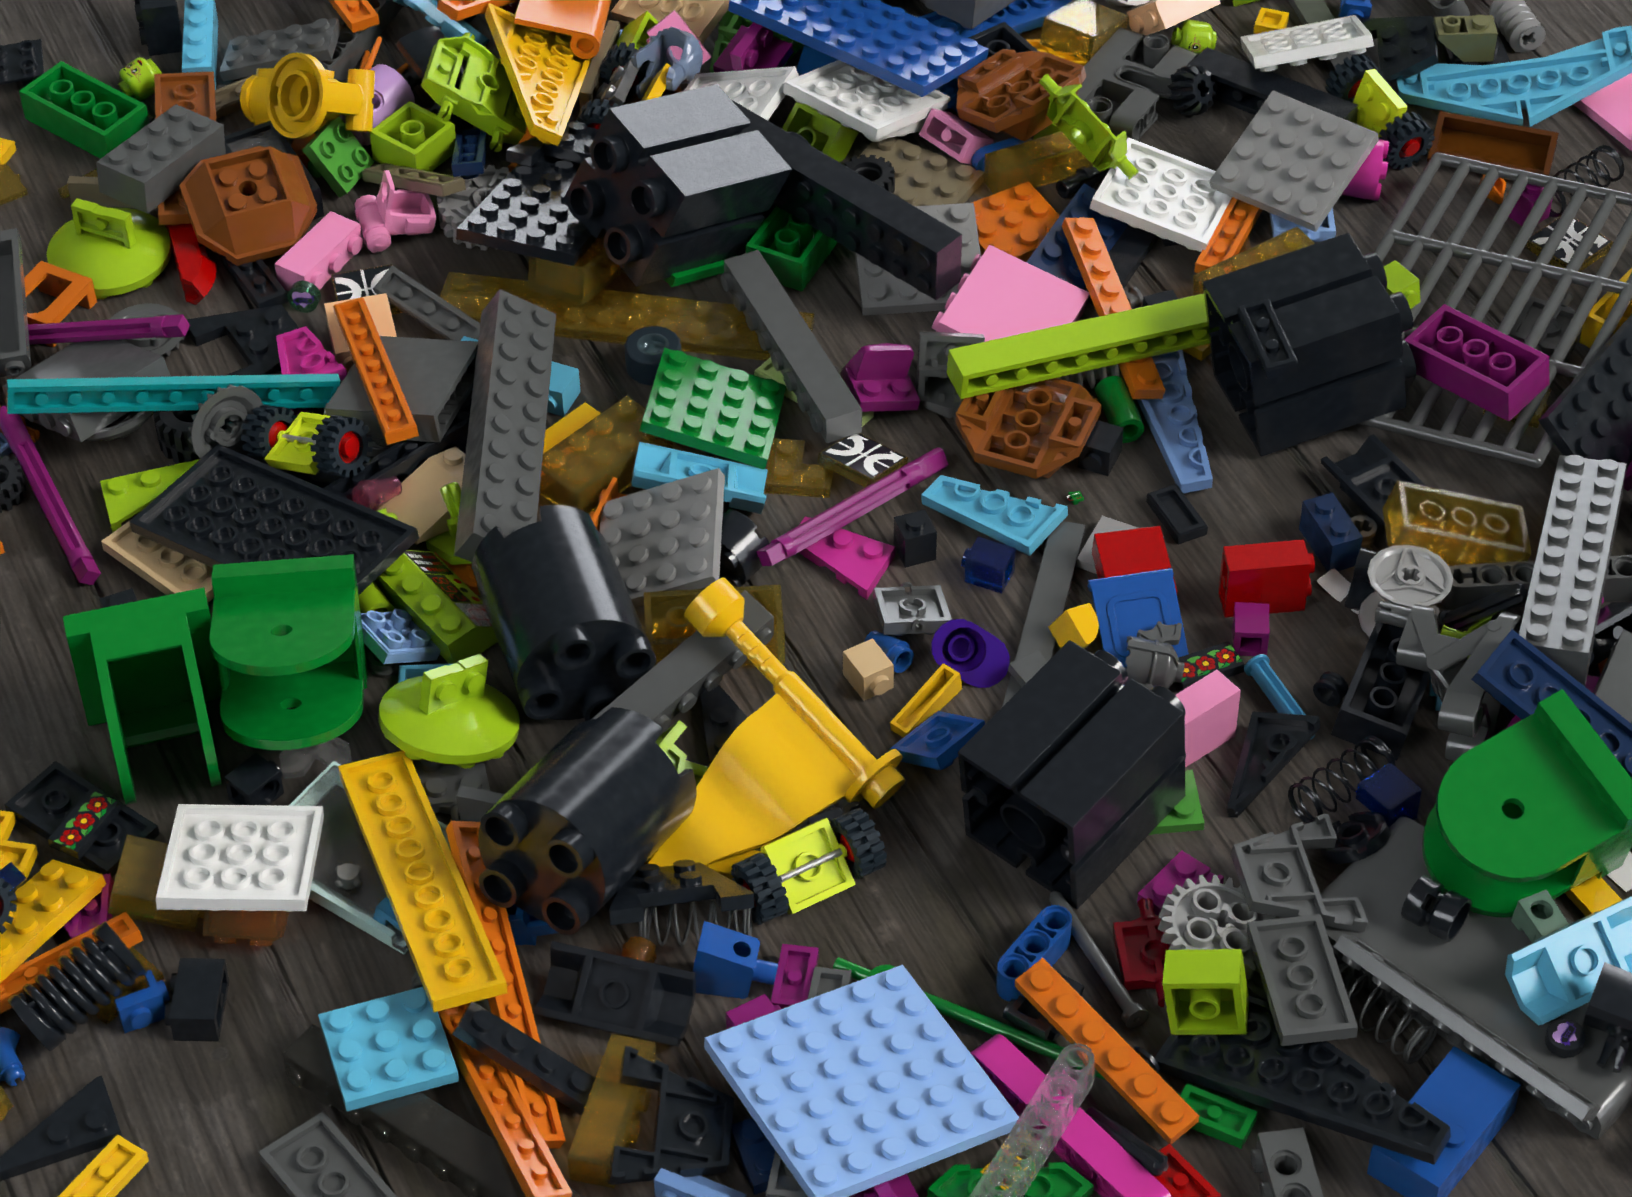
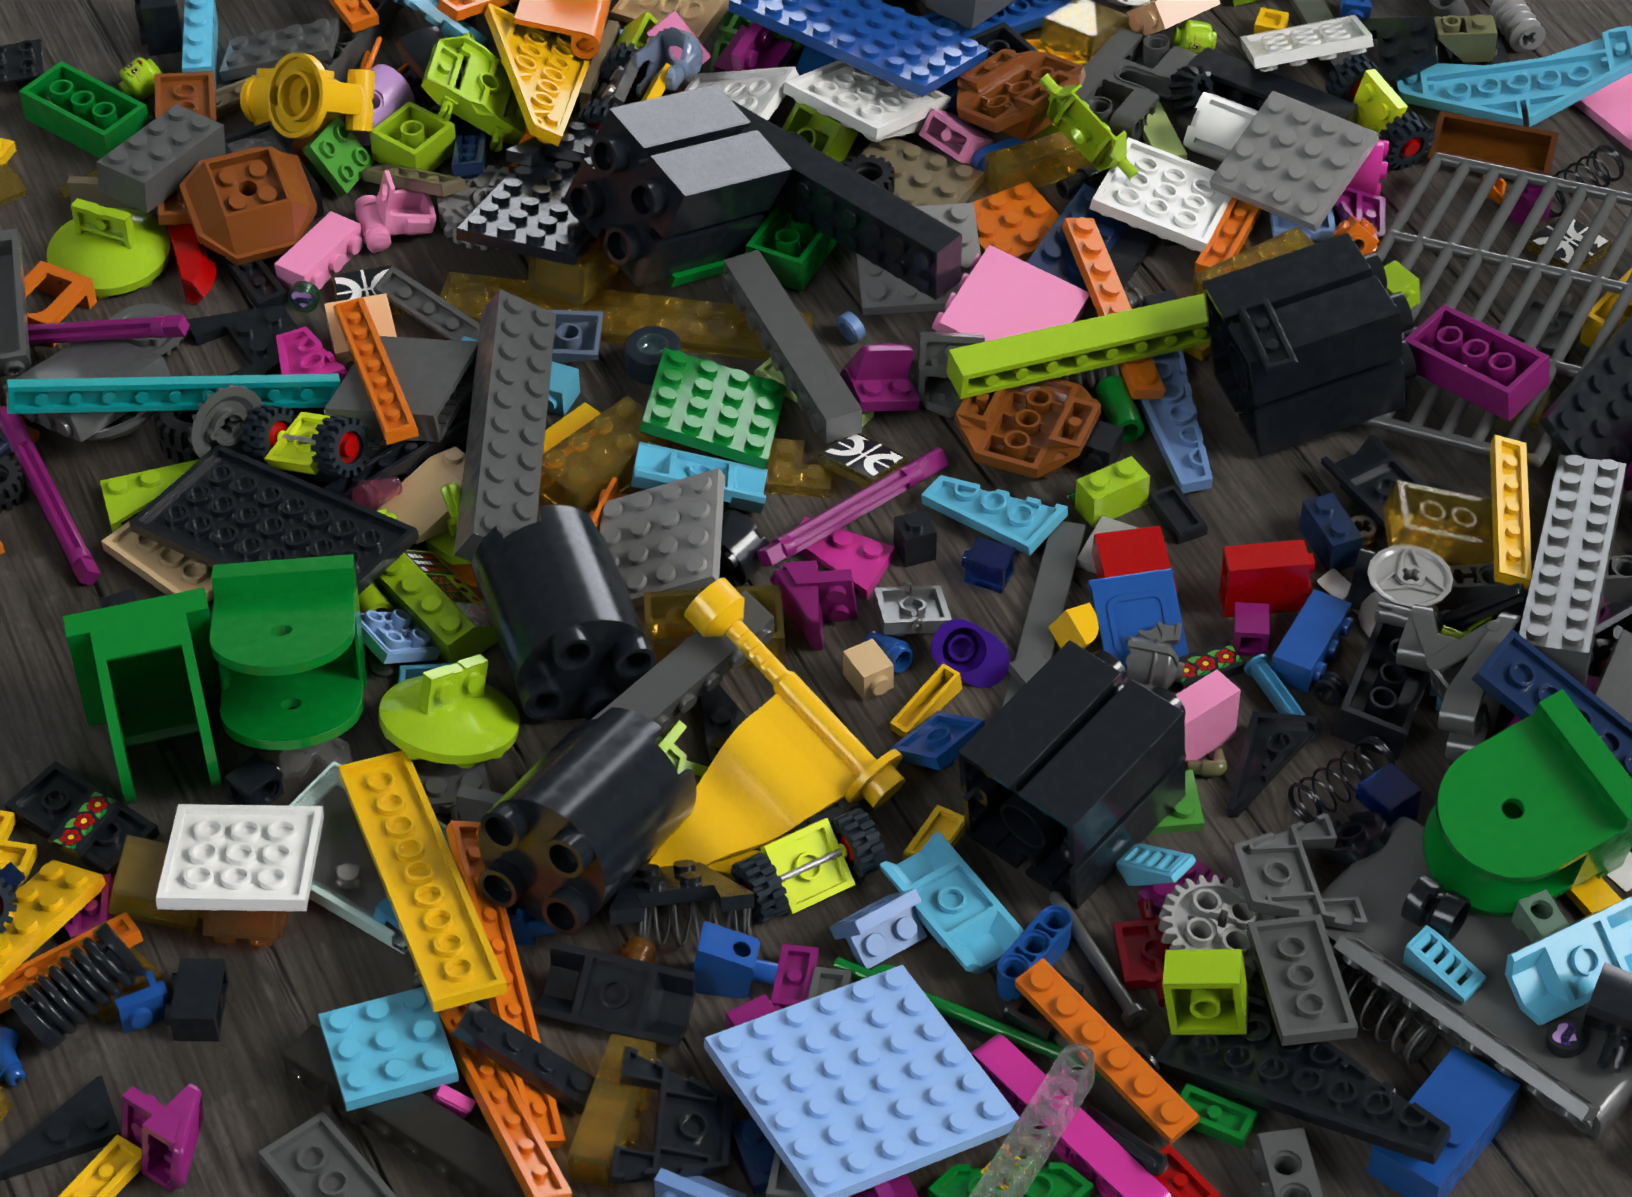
none -> magenta piece [122,1083,204,1192]
none -> dark pink tile [427,1084,476,1122]
none -> sand blue slope [546,309,604,365]
none -> magenta piece [770,560,857,650]
none -> medium blue bracket [829,888,927,969]
none -> medium blue tile [836,311,866,343]
none -> medium azure piece [880,831,1024,974]
none -> yellow tile [903,804,965,861]
none -> lime brick [1075,456,1150,528]
none -> medium azure slope [1116,844,1196,886]
none -> yellowish green tile [1142,100,1187,160]
none -> white cylinder [1183,92,1258,162]
none -> olive animal [1188,748,1228,777]
none -> blue brick [1271,589,1354,694]
none -> orange brick [1332,215,1380,256]
none -> magenta wing [1333,187,1385,246]
none -> medium azure slope [1402,925,1487,1004]
none -> yellow plate [1490,435,1532,589]

